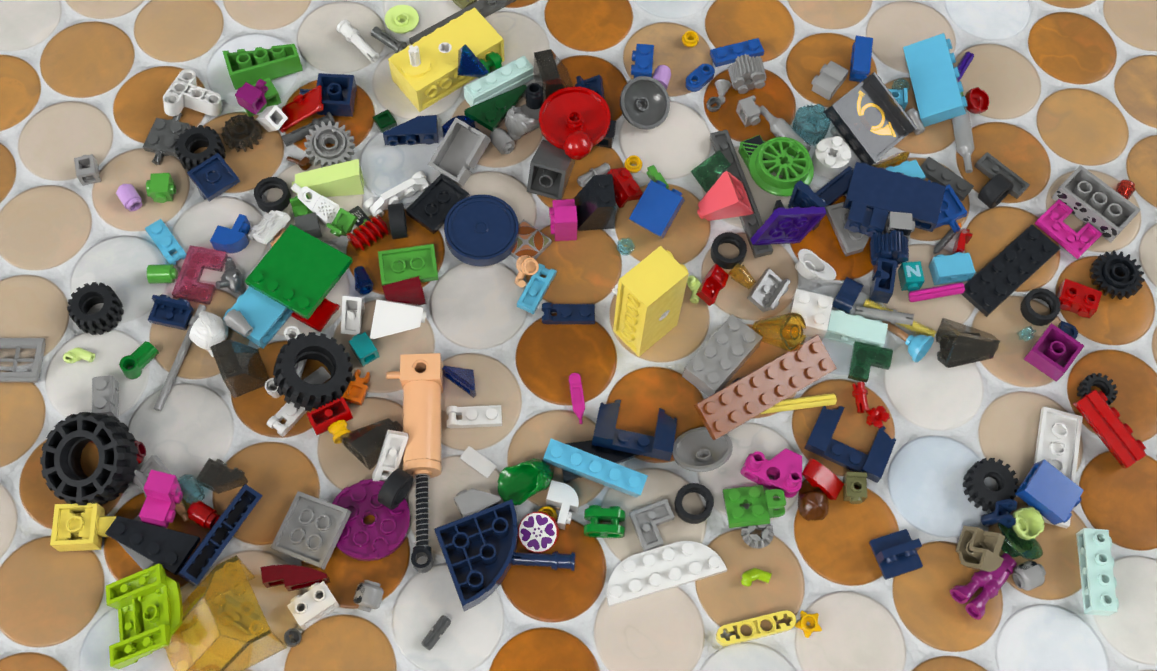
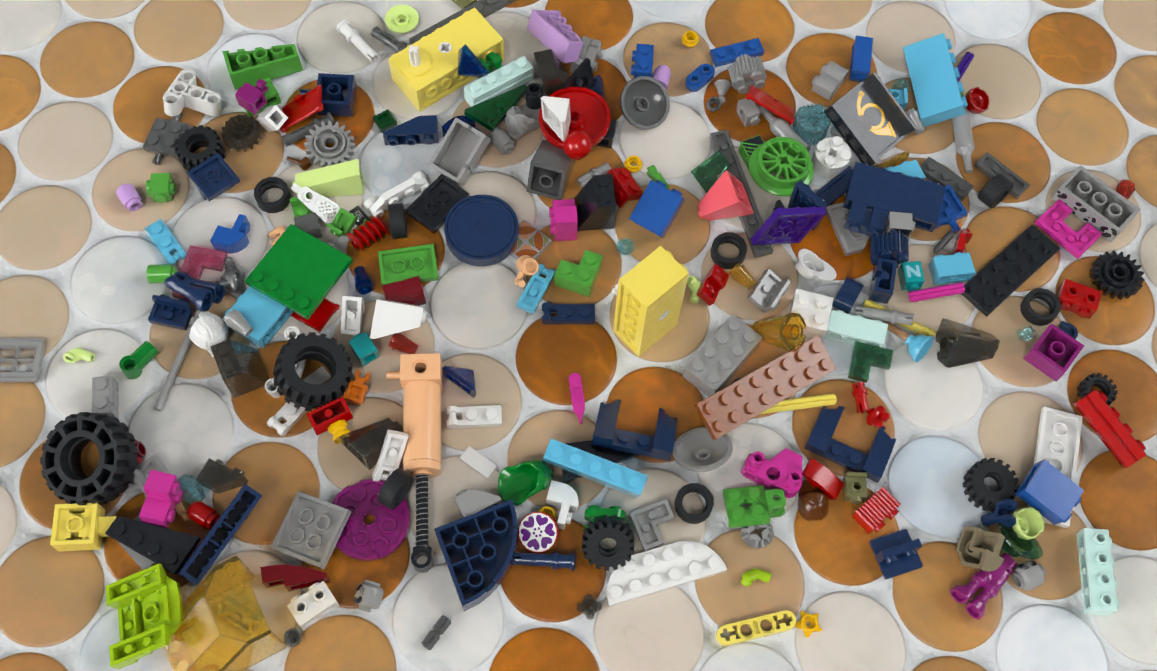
black tyre [67,282,124,335] -> none
light grey brick [74,154,101,186] -> none
white plate [247,210,291,244] -> none
none -> dark blue piece [164,272,225,312]
none -> clear red cone [388,333,419,354]
none -> lavender wedge [527,10,583,63]
none -> white slope [541,96,571,142]
none -> bright green brick [554,250,603,297]
none -> black piece [562,58,595,89]
none -> light grey brick [570,36,603,73]
none -> clear smoke plate [577,594,602,620]
none -> black tyre [582,514,634,571]
none -> red door [746,85,795,125]
none -> red brick [852,486,901,534]

